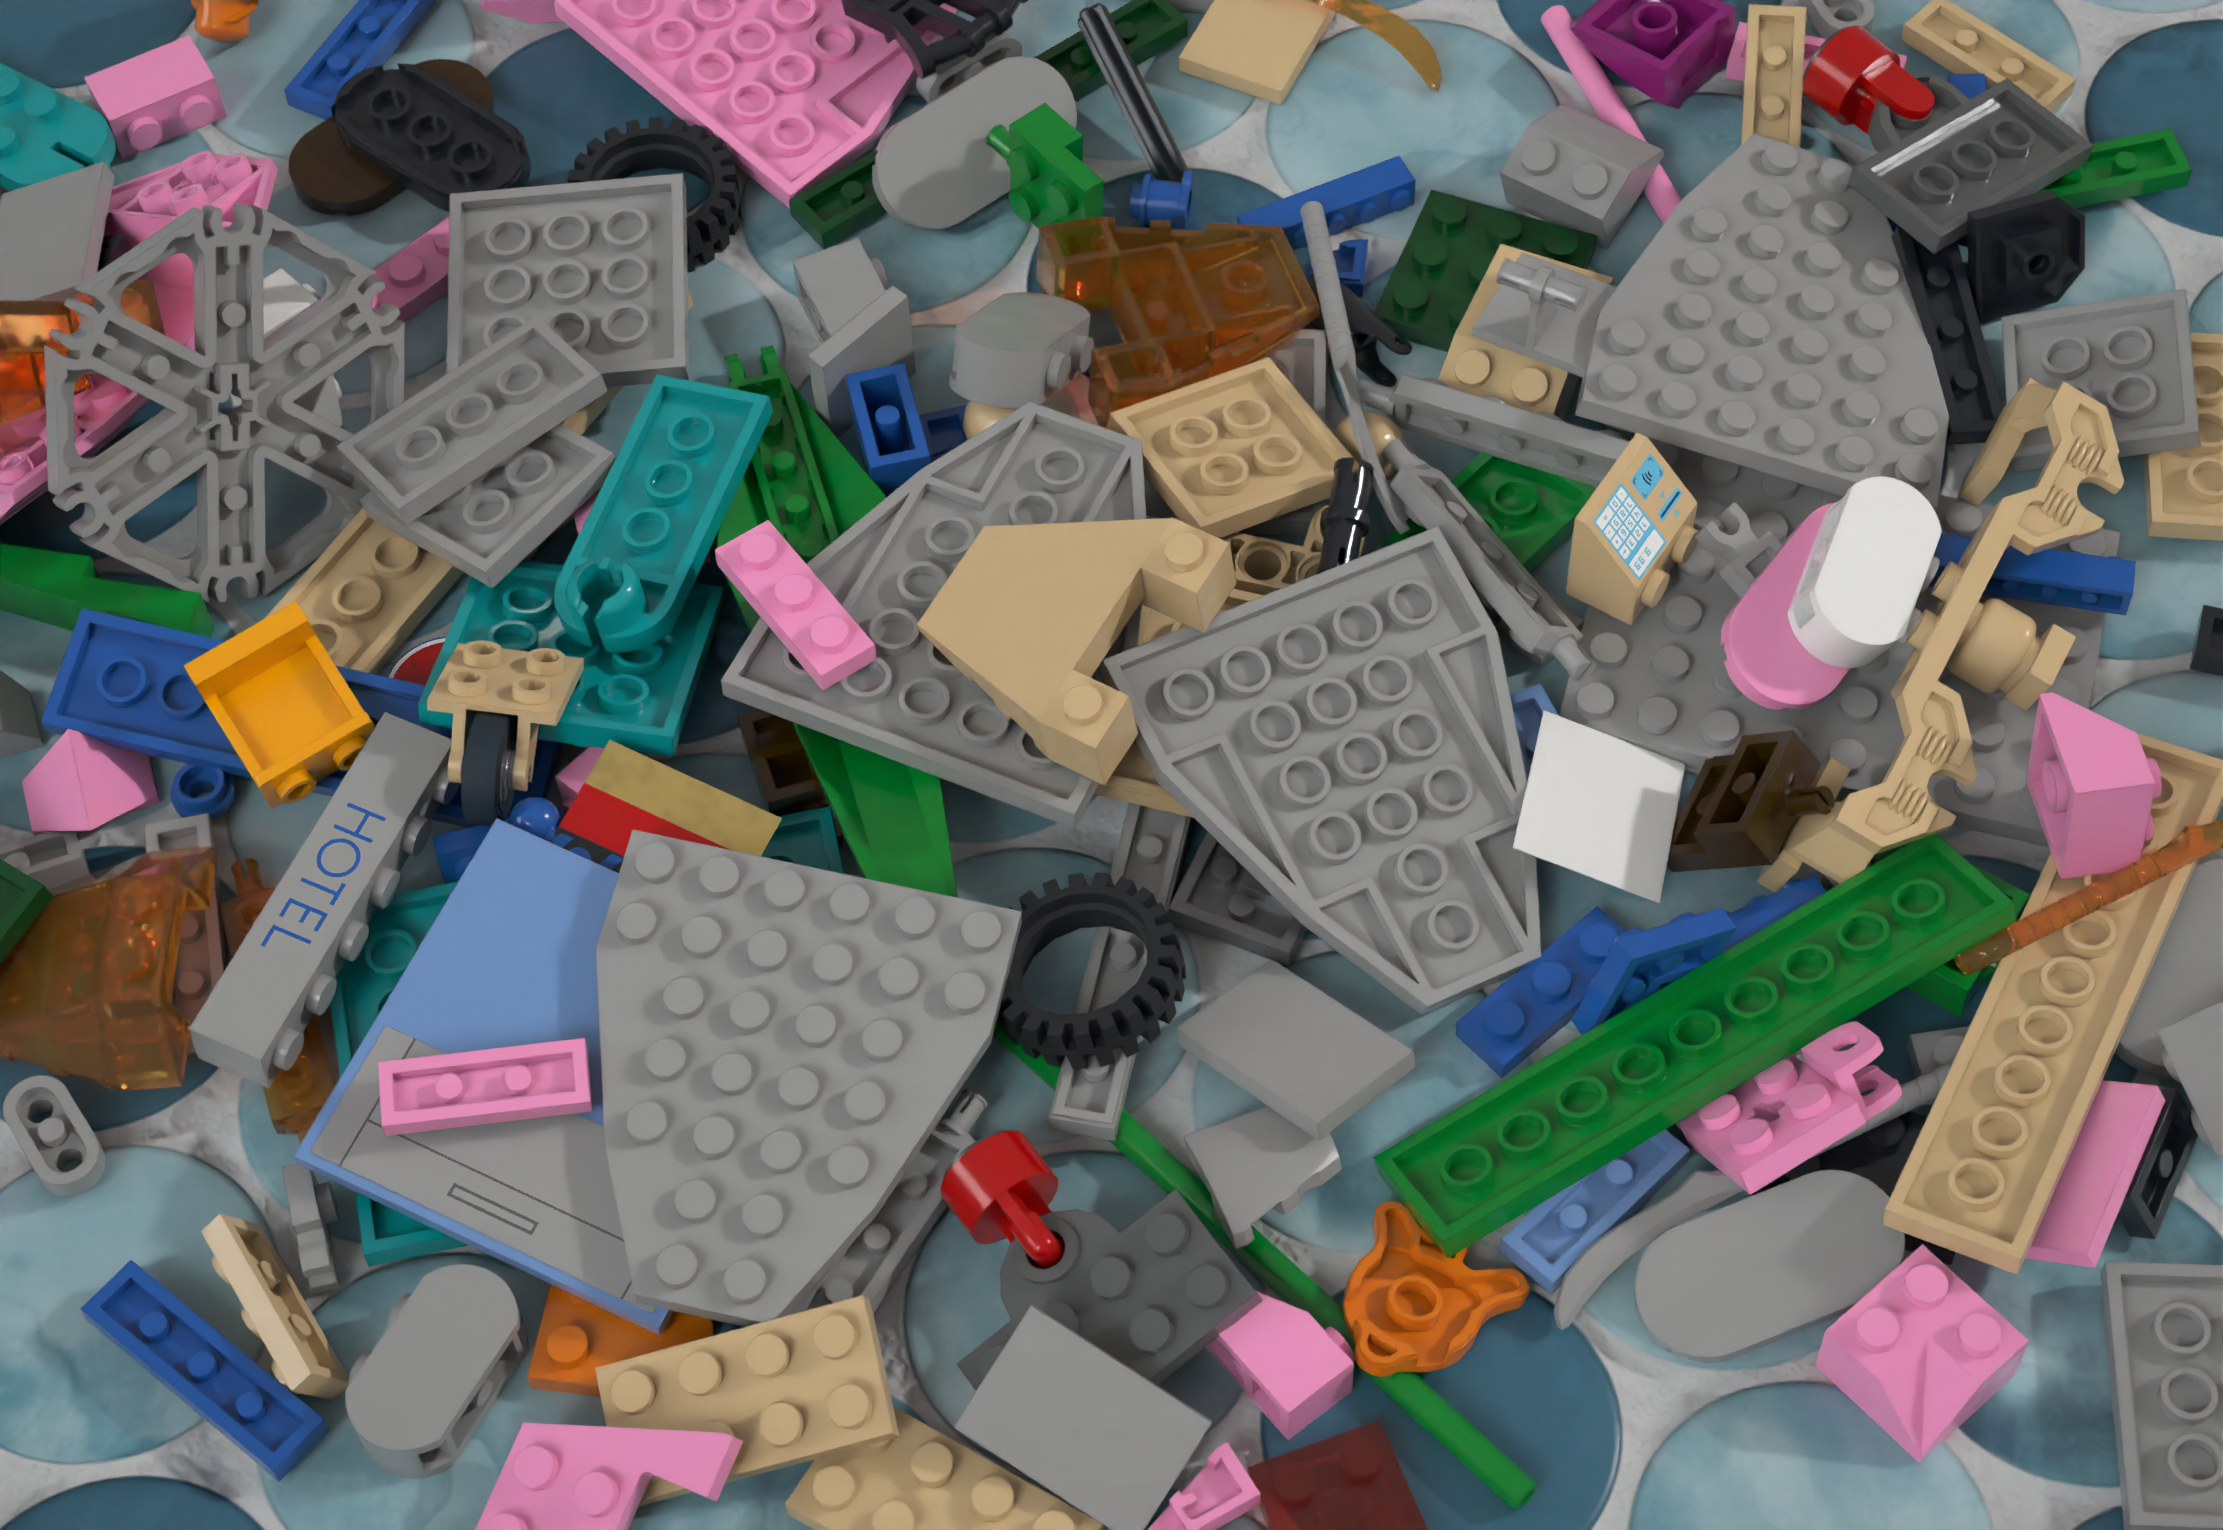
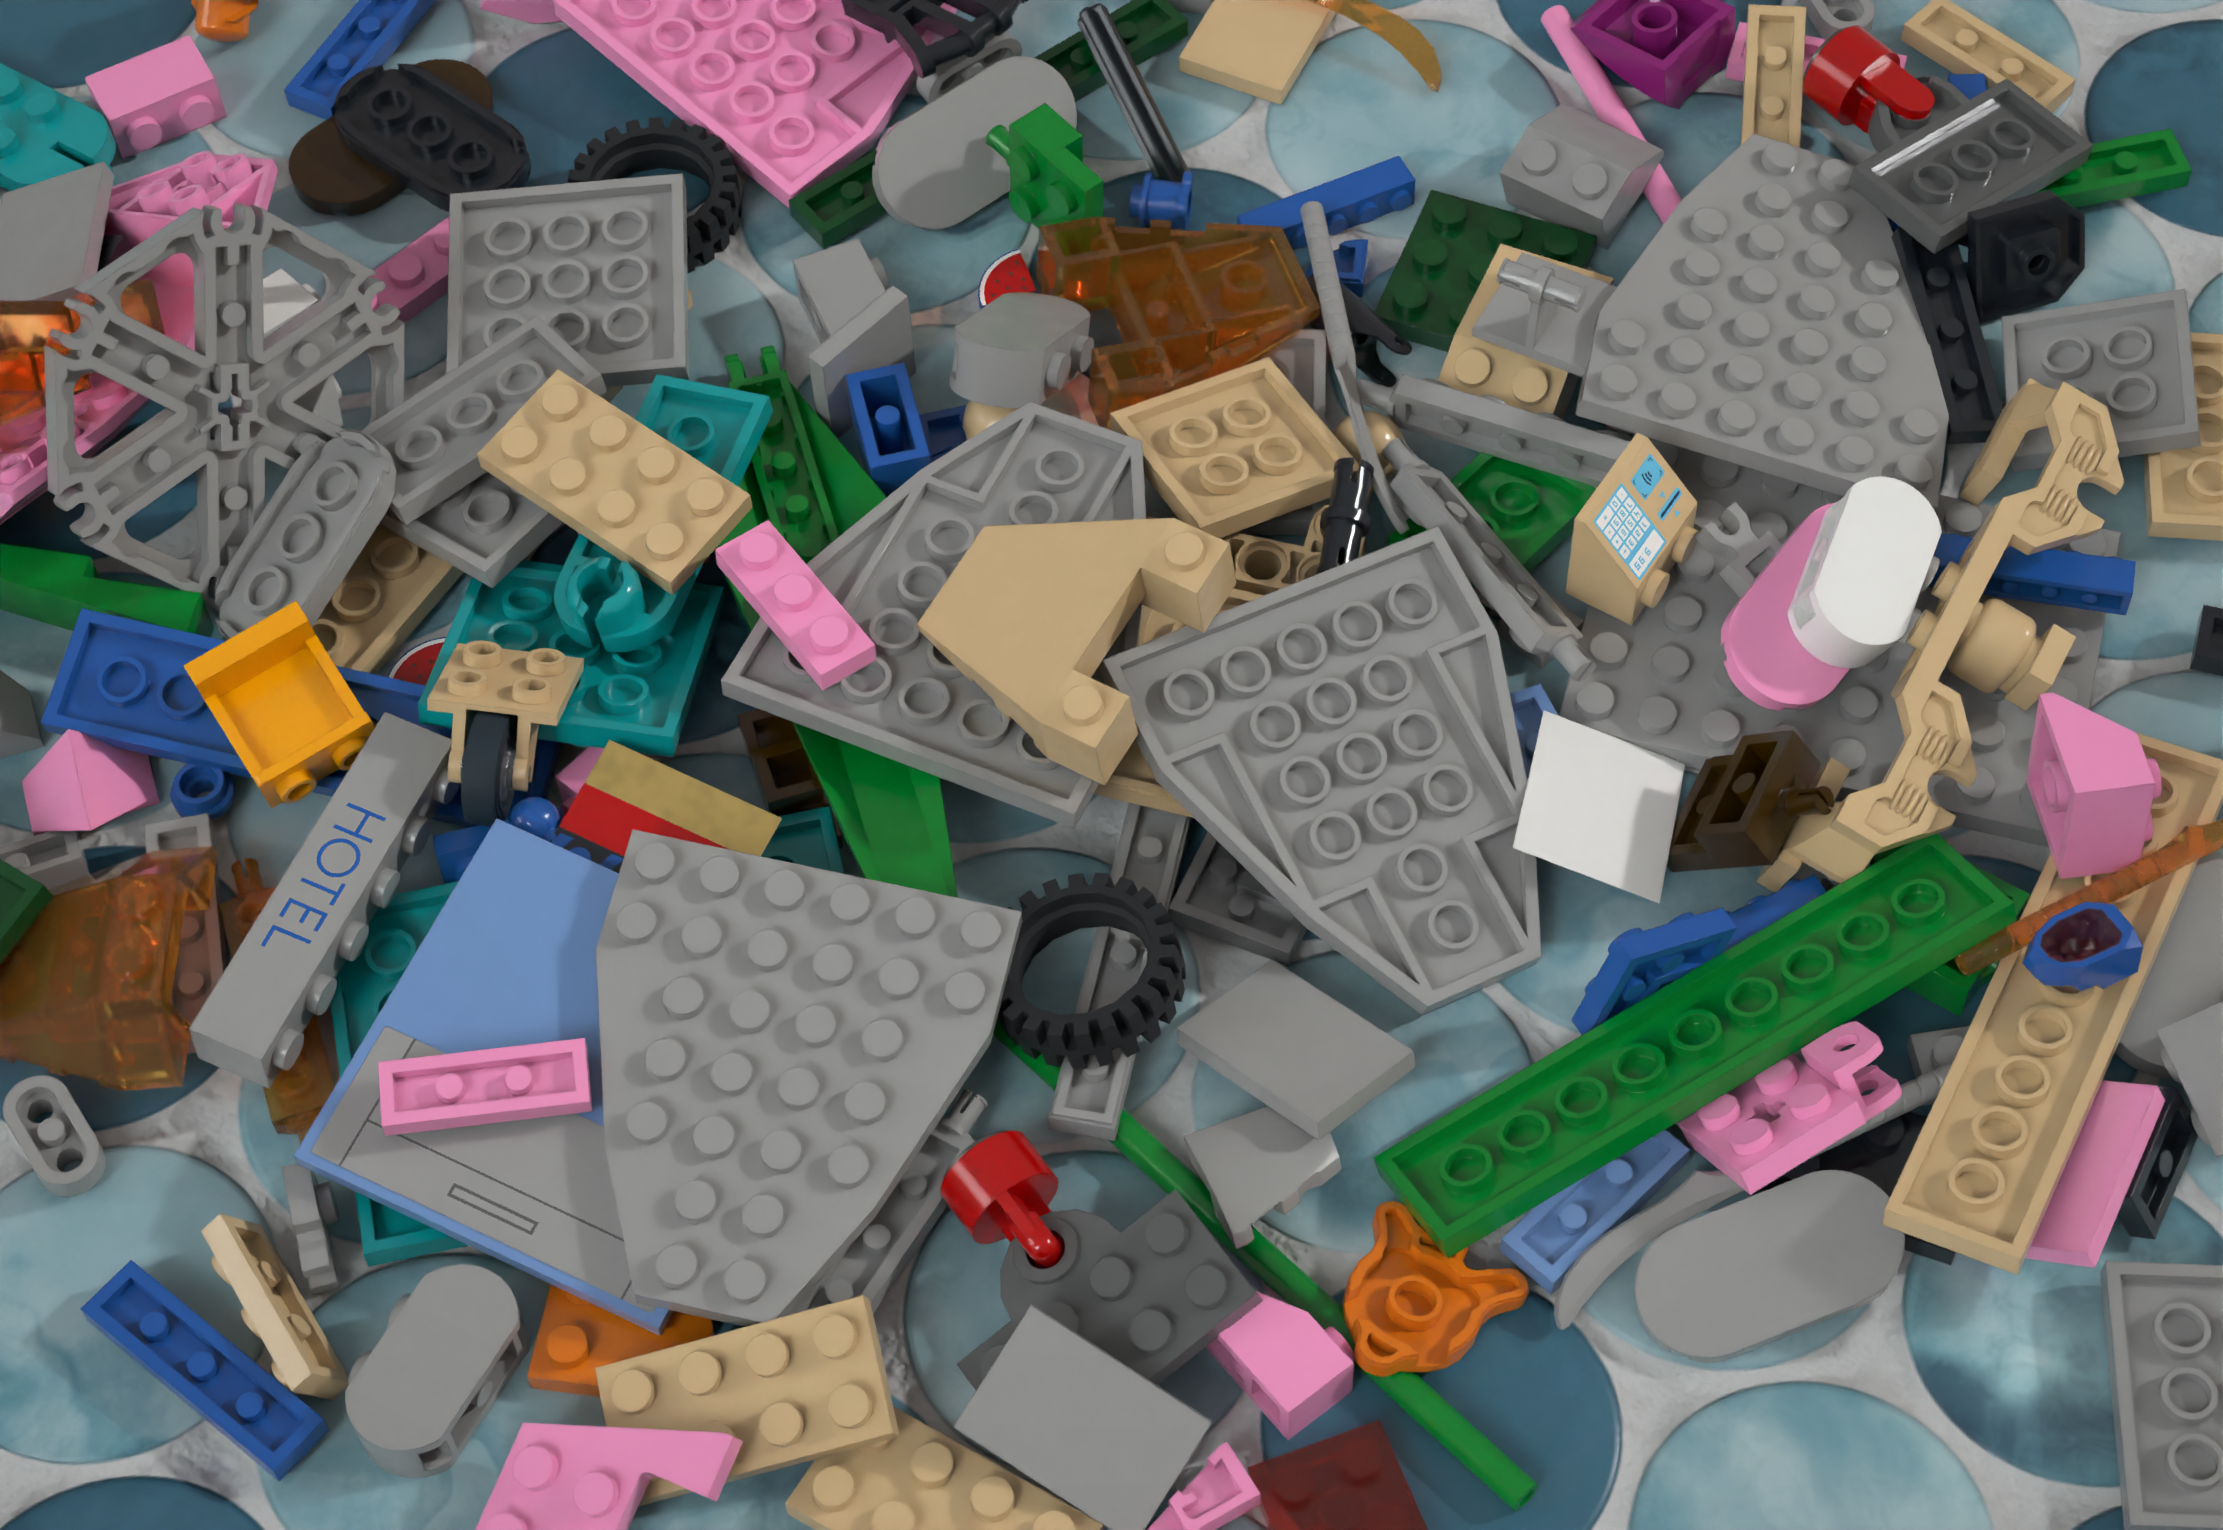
blue plate [1455,906,1625,1078] -> none
bright pink slope [1815,1244,2029,1463] -> none
none -> light grey tile [214,429,397,640]
none -> tan plate [477,369,753,595]
none -> red tile [978,249,1037,309]
none -> blue rock [2022,902,2143,991]

